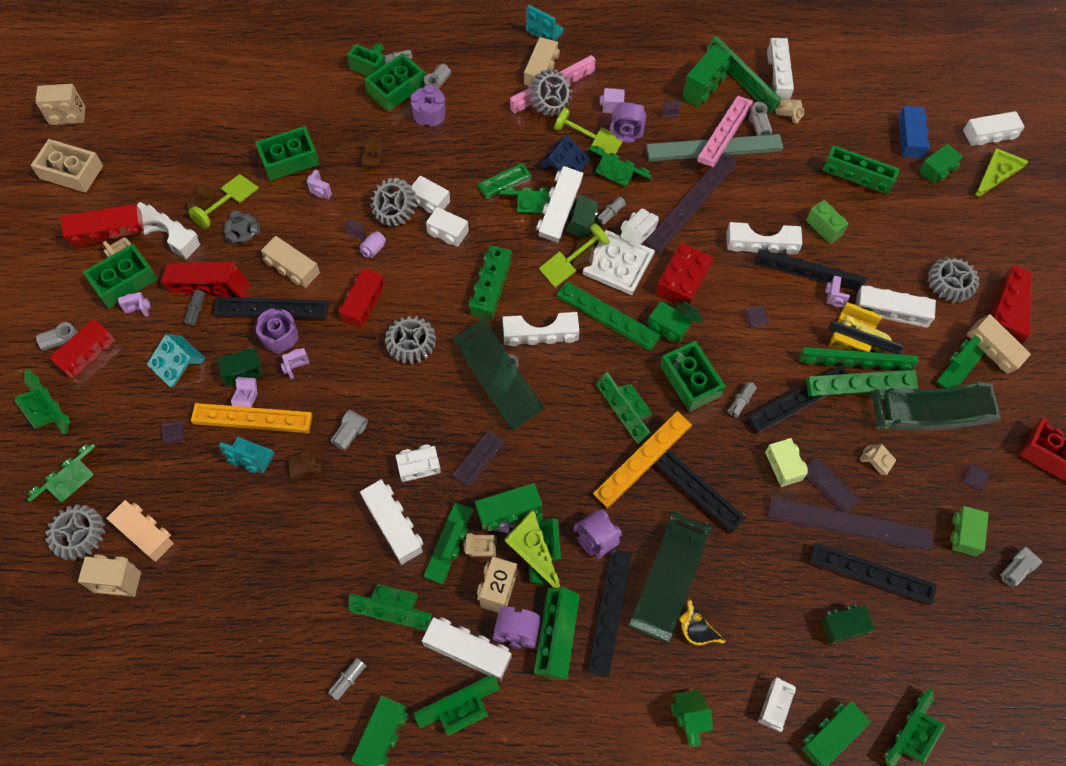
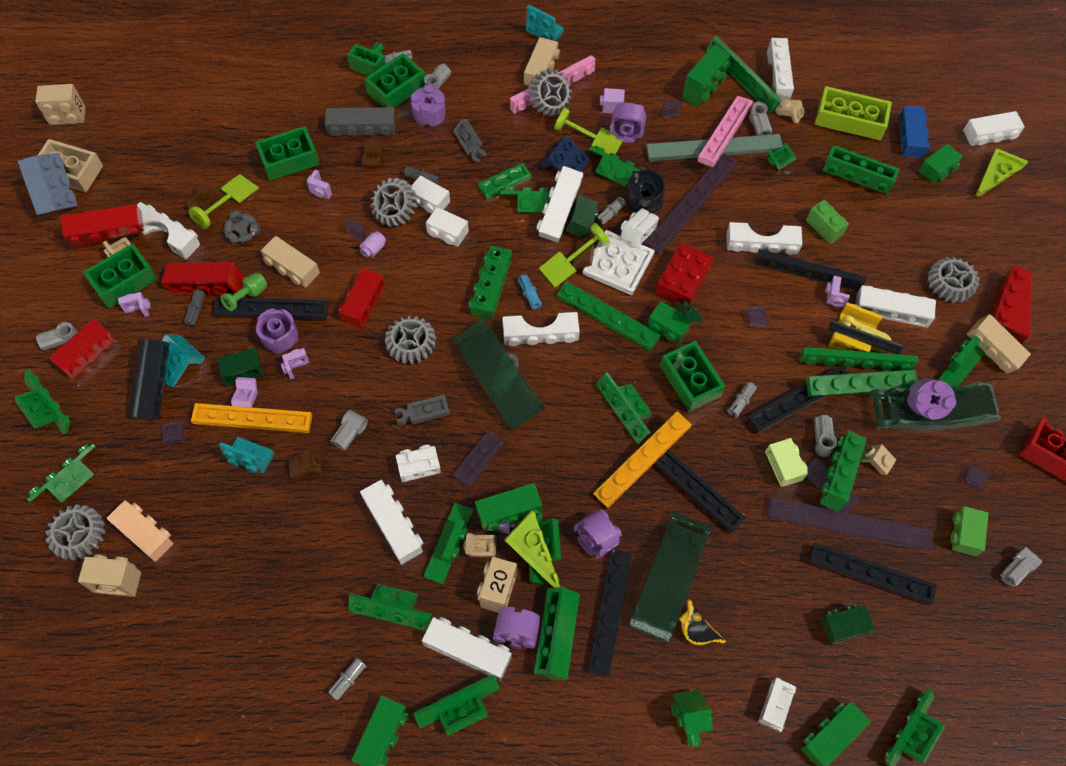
none -> sand blue piece [18,153,78,215]
none -> black brick [127,339,170,420]
none -> bright green piece [220,272,267,311]
none -> dark grey brick [325,107,396,136]
none -> dark grey plate [394,395,450,425]
none -> dark grey axle [404,167,439,185]
none -> dark grey plate [453,119,486,162]
none -> dark azure axle [518,275,542,309]
none -> black wheel [627,169,665,215]
none -> green bracket [767,144,796,171]
none -> lime brick [814,86,892,141]
none -> light grey piece [814,415,837,457]
none -> green brick [820,430,867,512]
none -> medium lavender brick [908,378,956,420]

